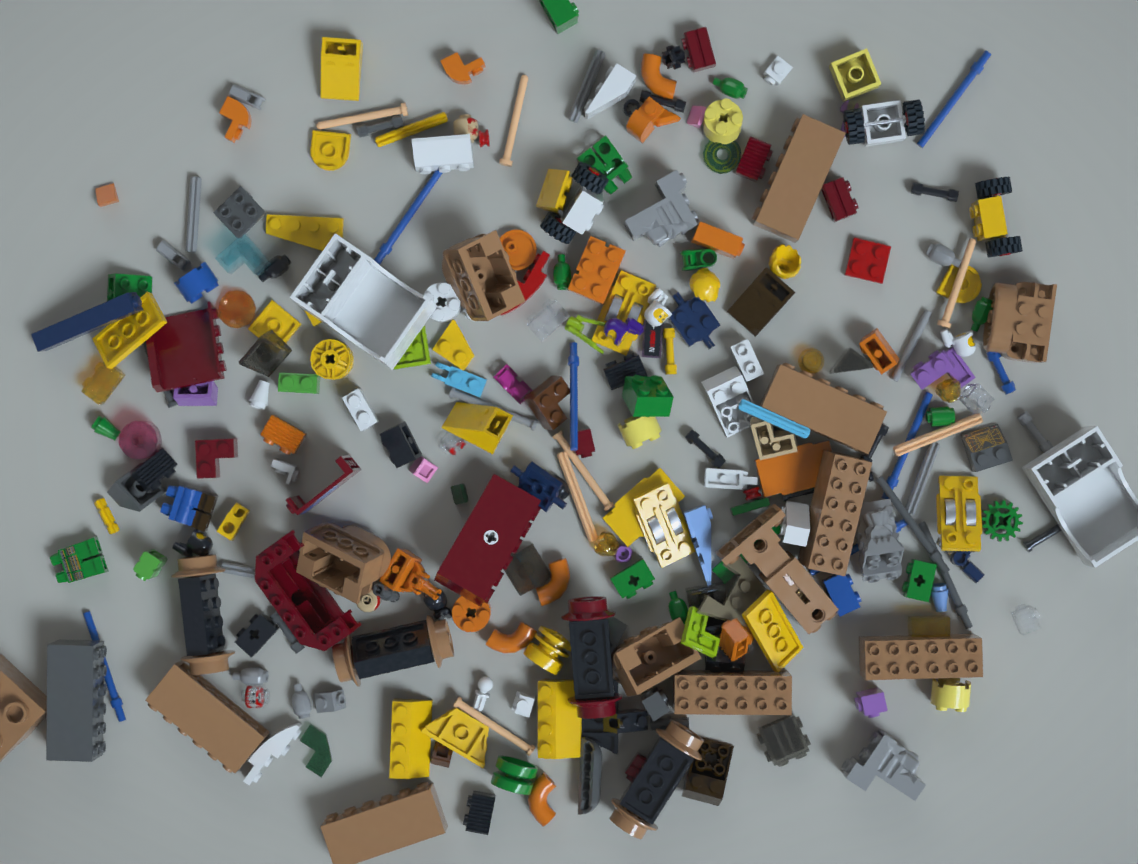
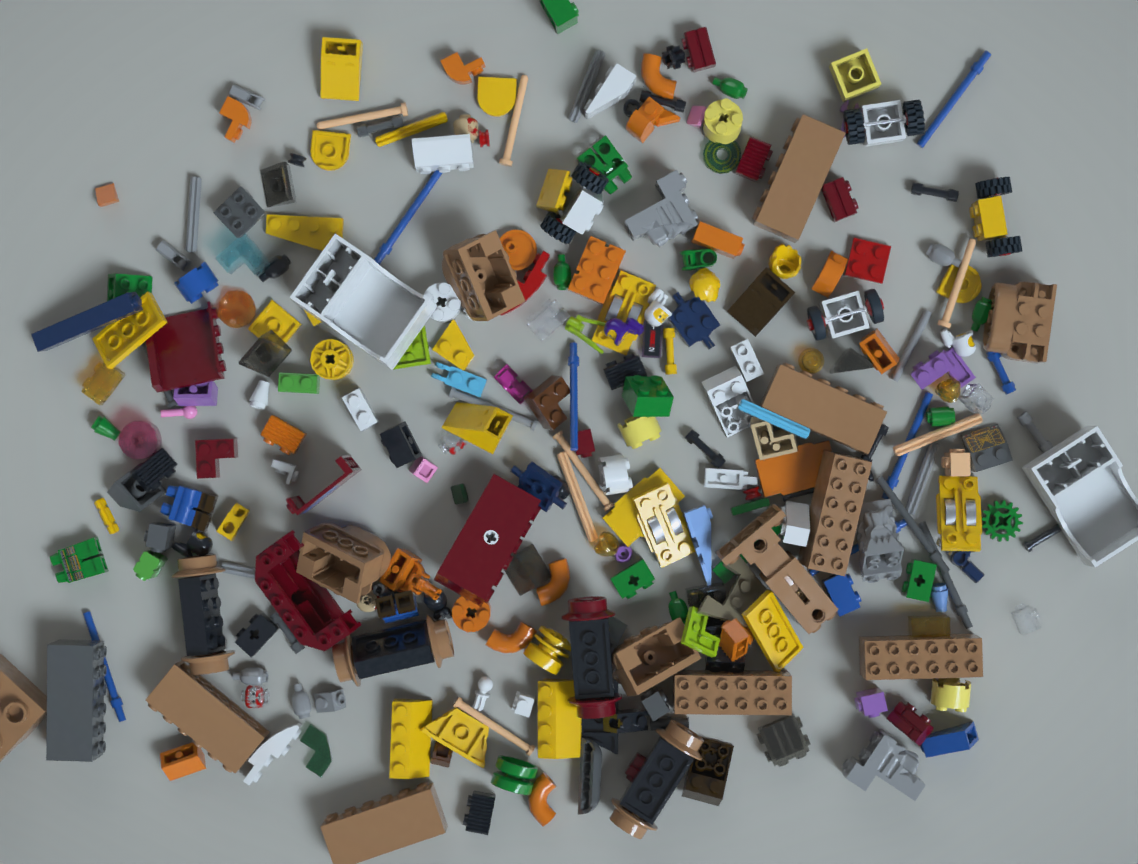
white bracket [763,56,793,86] -> none
none -> dark grey brick [144,522,176,553]
none -> bright pink bar [160,406,197,419]
none -> orange brick [160,742,206,781]
none -> clear smoke slope [260,162,297,208]
none -> black bush [288,153,307,167]
none -> dark brown hips [375,590,419,623]
none -> yellow tile [477,77,517,117]
none -> white brick [598,454,633,496]
none -> brick [806,289,884,341]
none -> orange brick [812,251,848,298]
none -> dark red brick [887,702,934,746]
none -> blue slope [920,721,979,758]
none -> light nougat brick [941,449,971,477]

